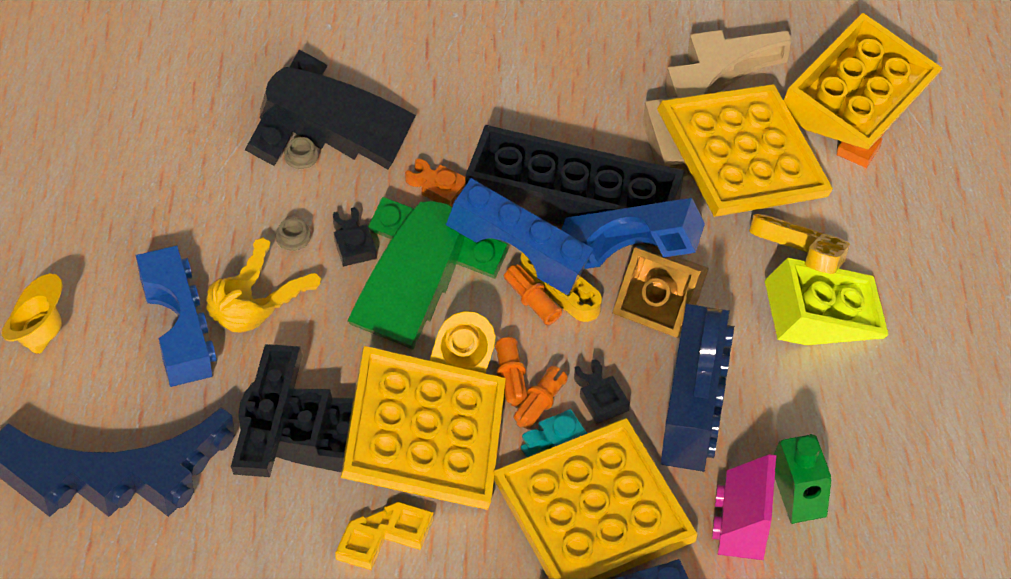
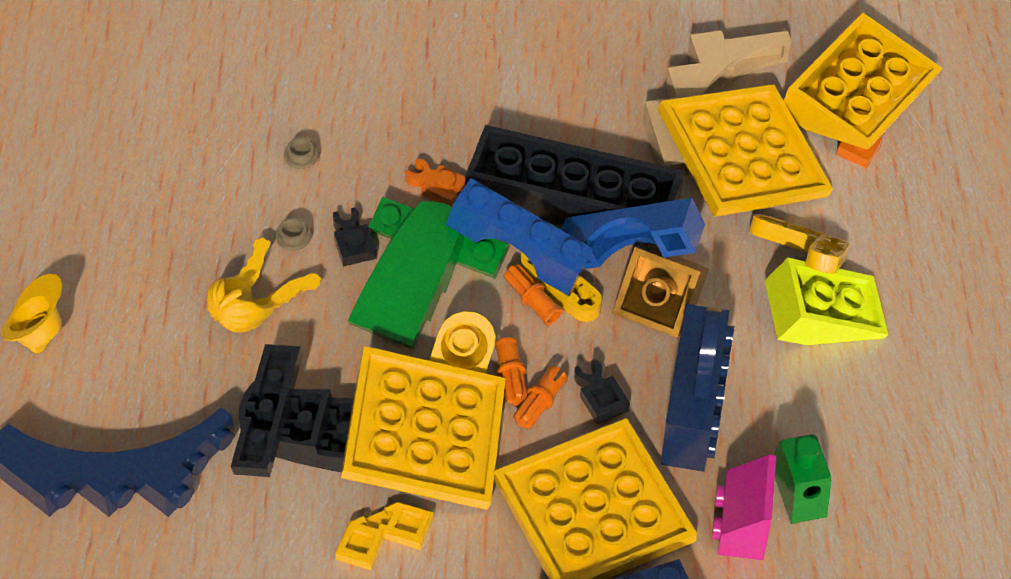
blue arch [136,246,217,387] -> none
black slope [245,49,416,170] -> none
teal plate [521,409,587,458] -> none

